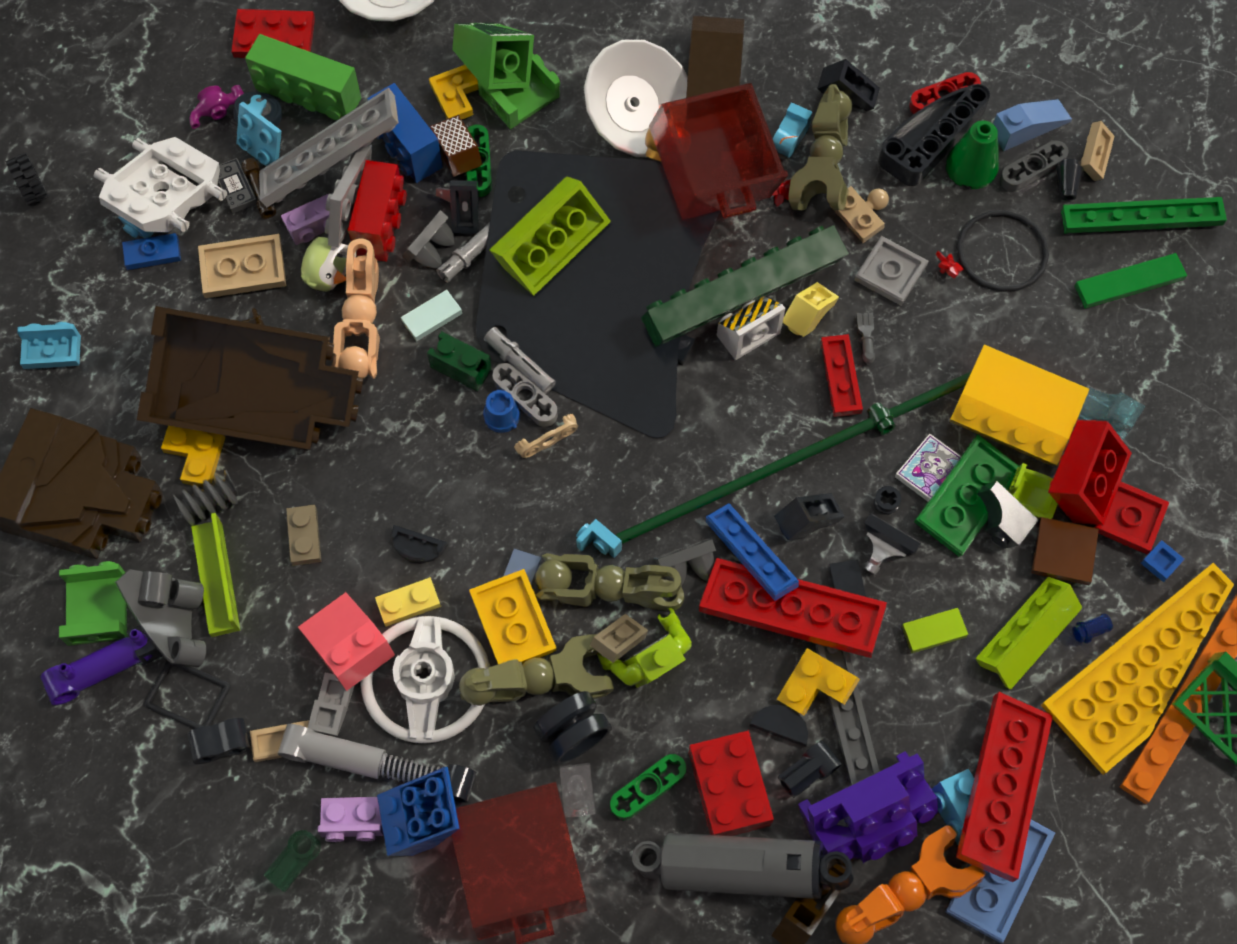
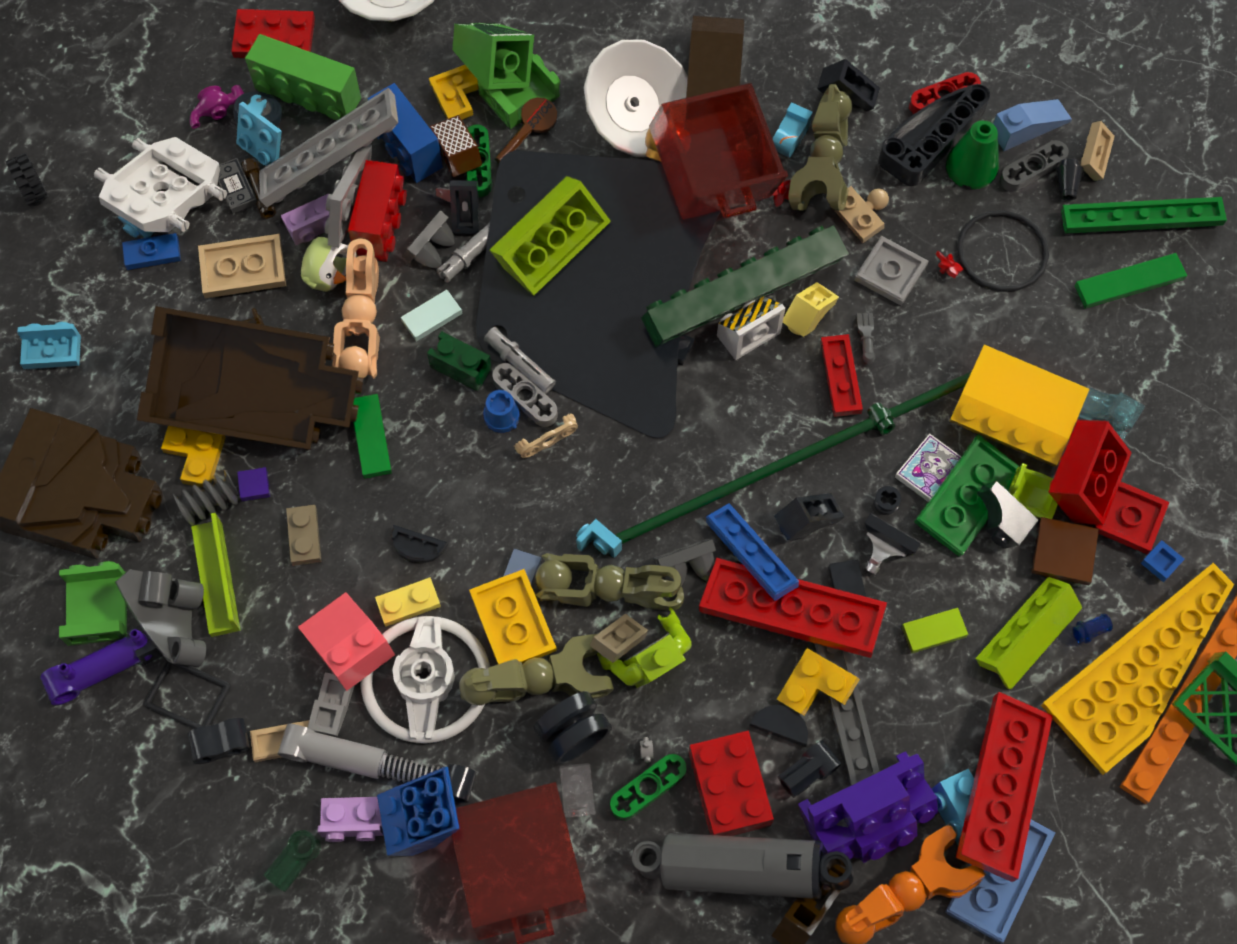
none -> dark purple tile [237,467,270,501]
none -> green tile [353,394,392,479]
none -> reddish brown piece [495,97,557,164]
none -> light grey piece [640,737,653,763]

